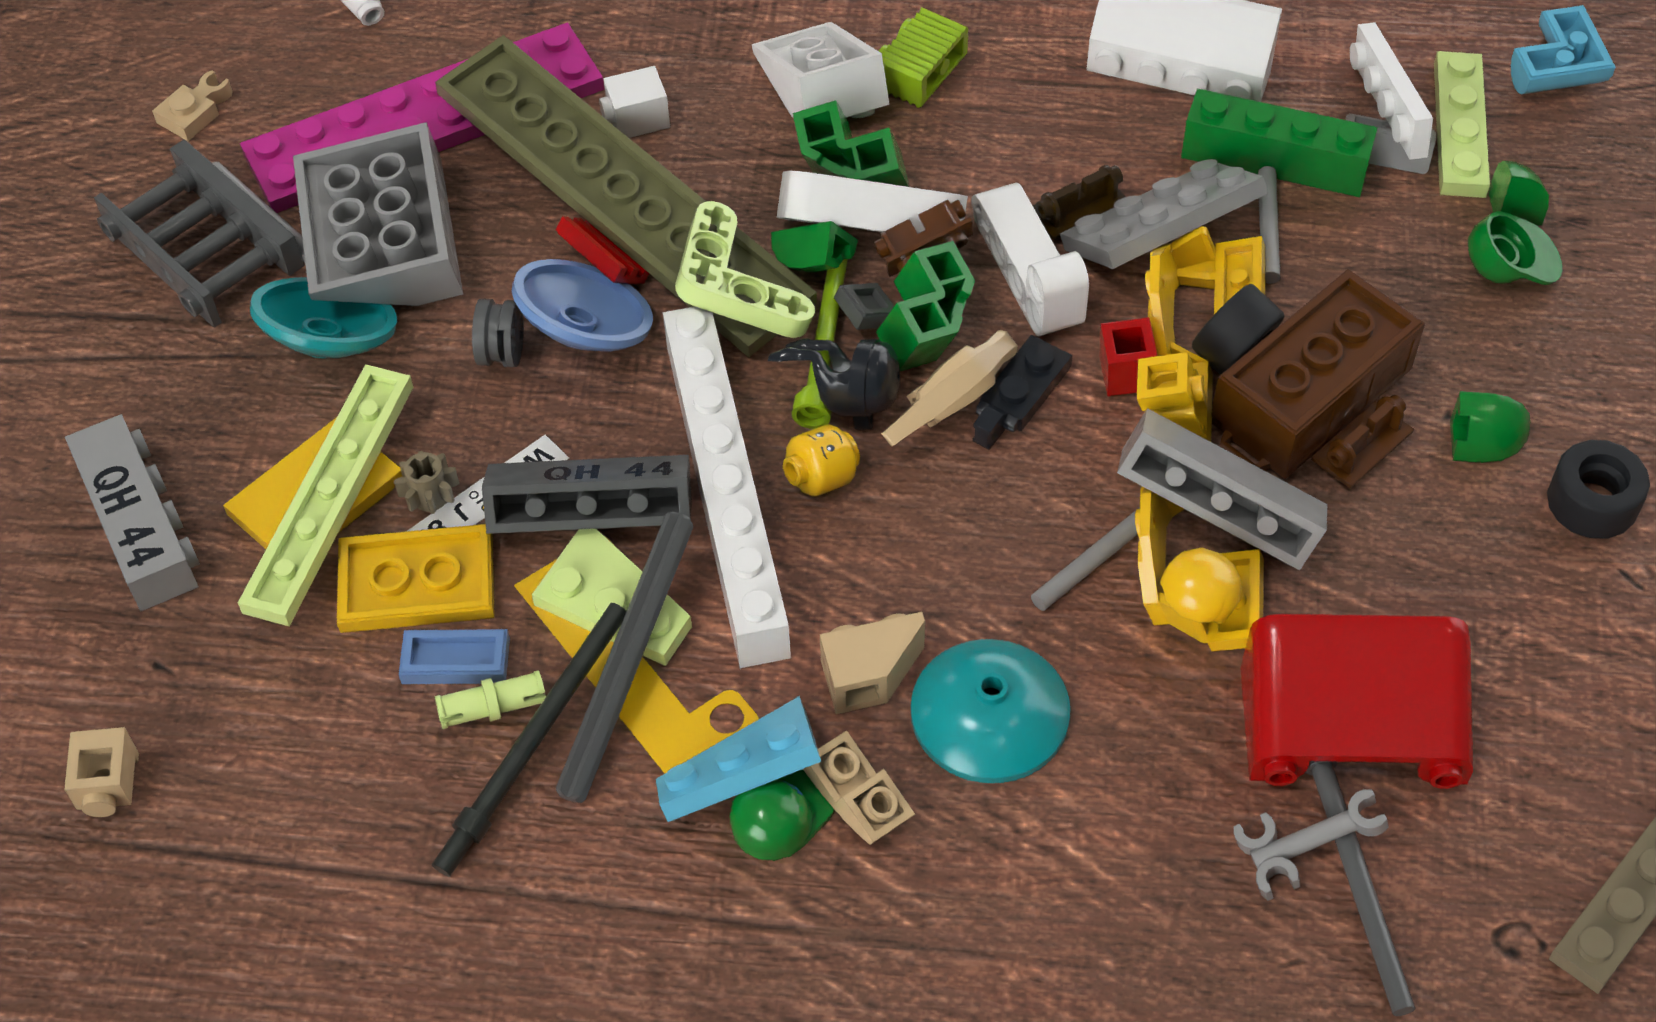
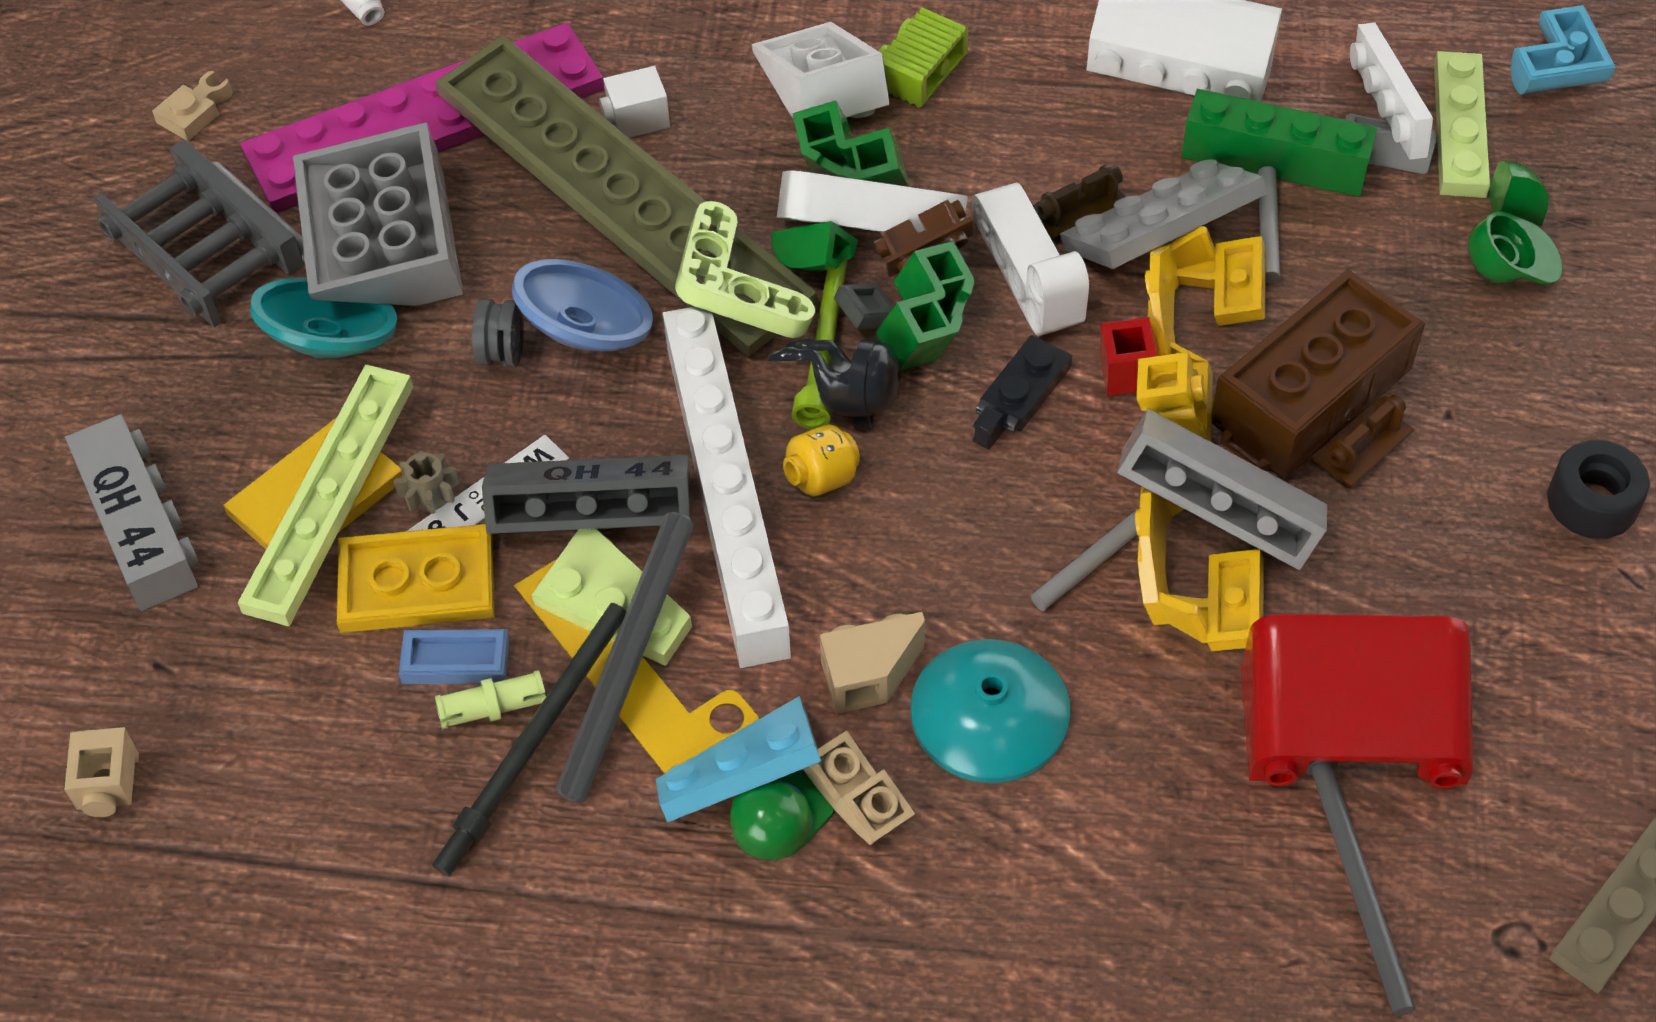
red tile [555,216,649,284] -> none
tan animal [881,330,1018,447] -> none
yellow hair [1160,548,1242,624] -> none
black tyre [1192,284,1284,375] -> none
light grey bar [1234,789,1389,901] -> none
green brick [1450,391,1530,463] -> none

